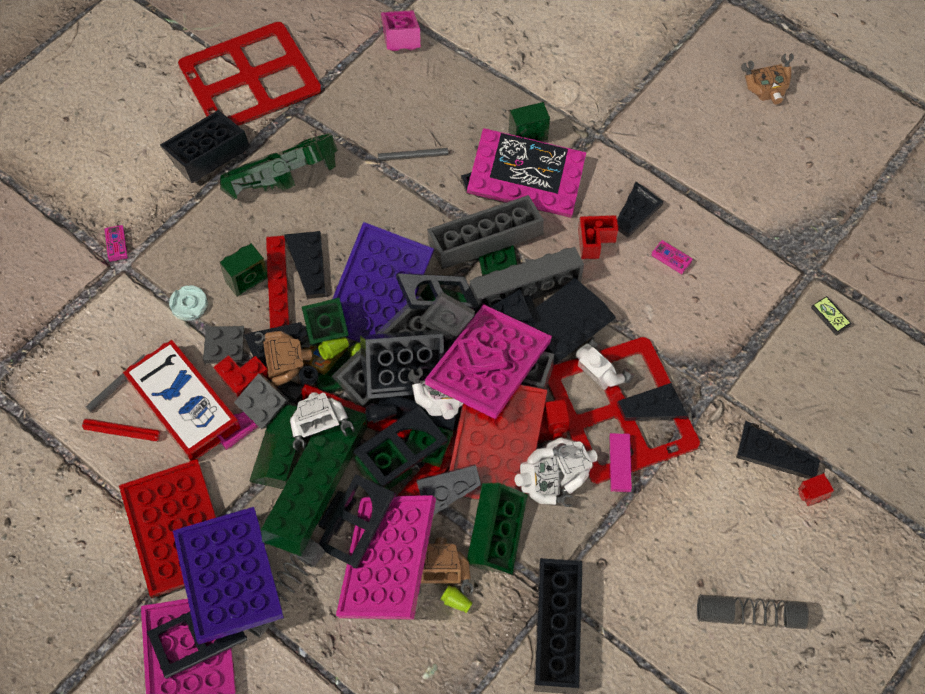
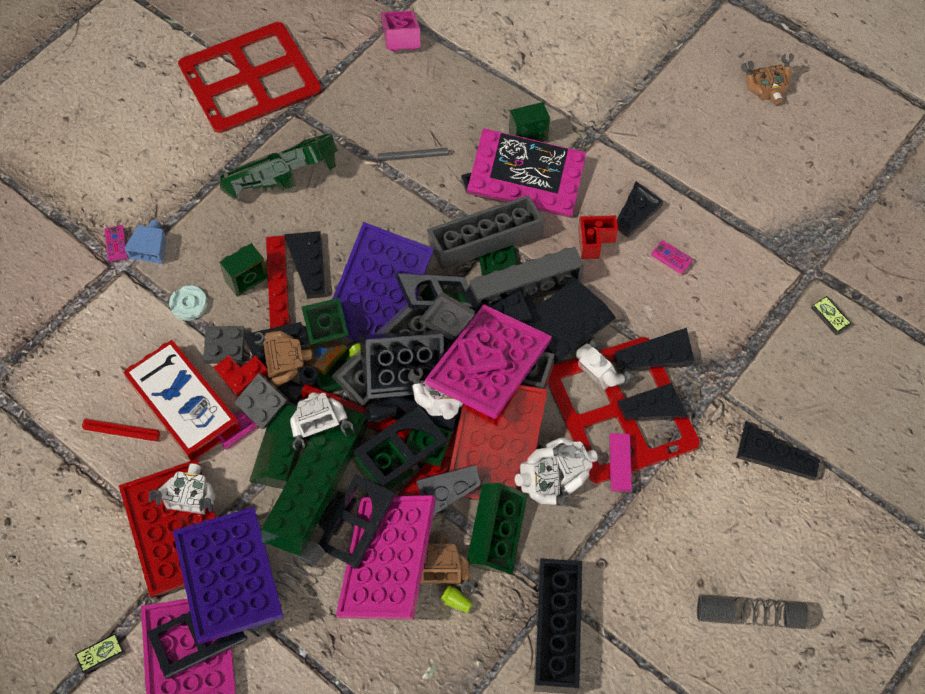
dark grey bar [86,354,146,412] -> none
black slope [160,110,251,183] -> none
lime cone [318,337,349,360] -> none
red brick [537,400,570,444] -> none
red brick [798,473,834,506] -> none
none -> tile [75,634,125,675]
none -> medium blue torso [125,220,166,264]
none -> white torso [149,464,215,514]
none -> black wing [614,327,694,372]

